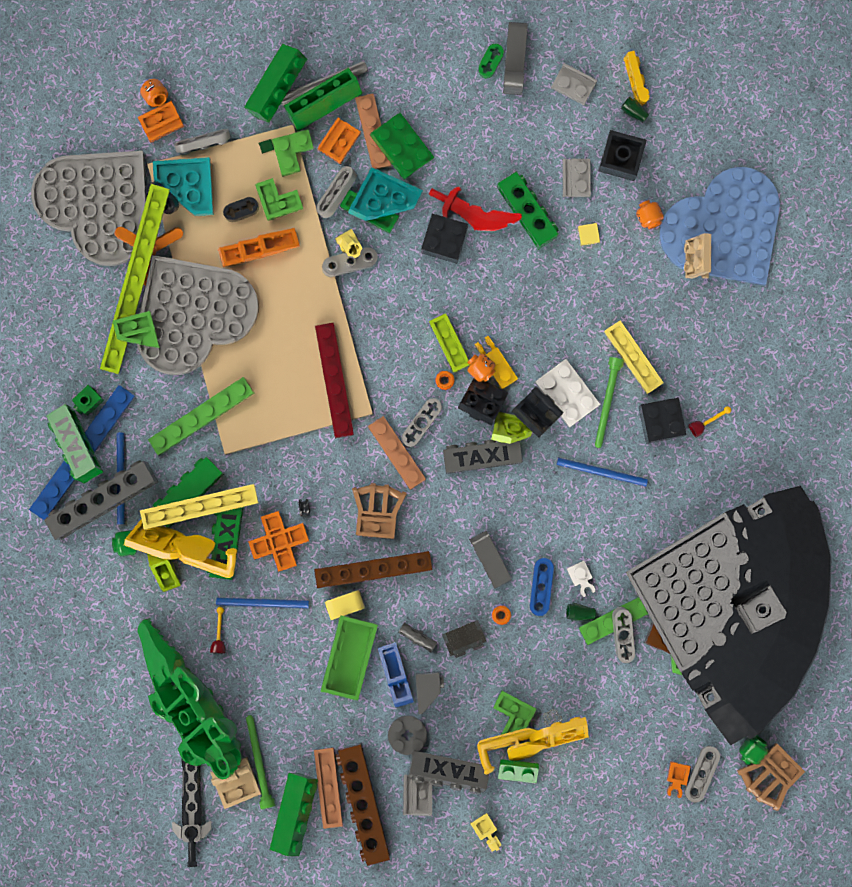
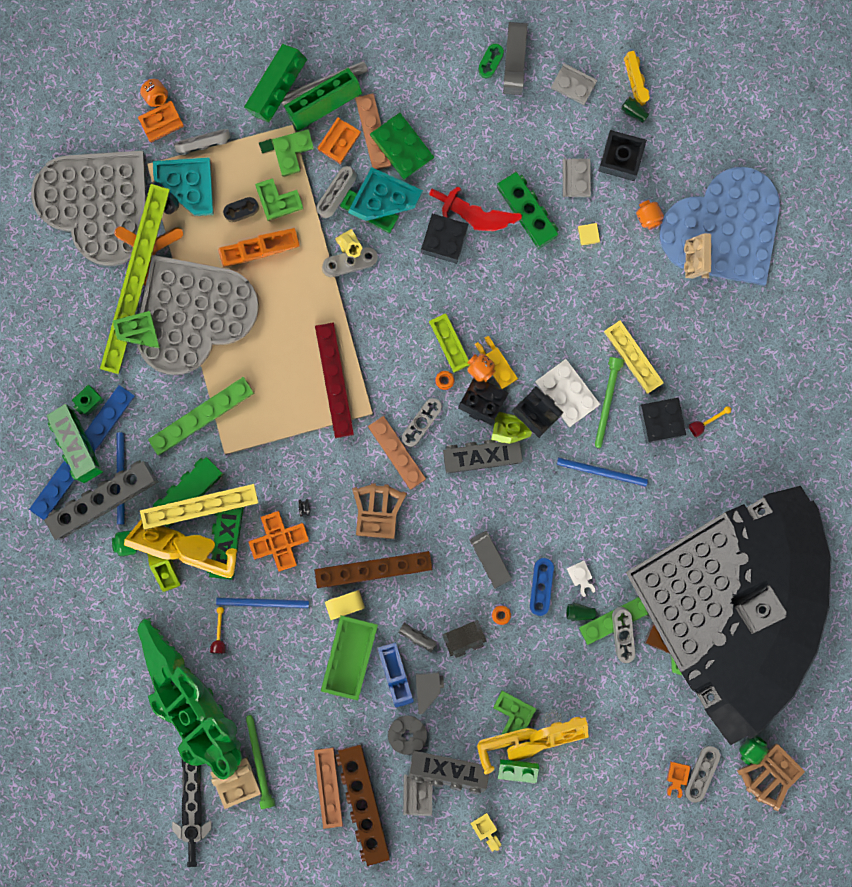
green brick [269,772,318,856] -> none

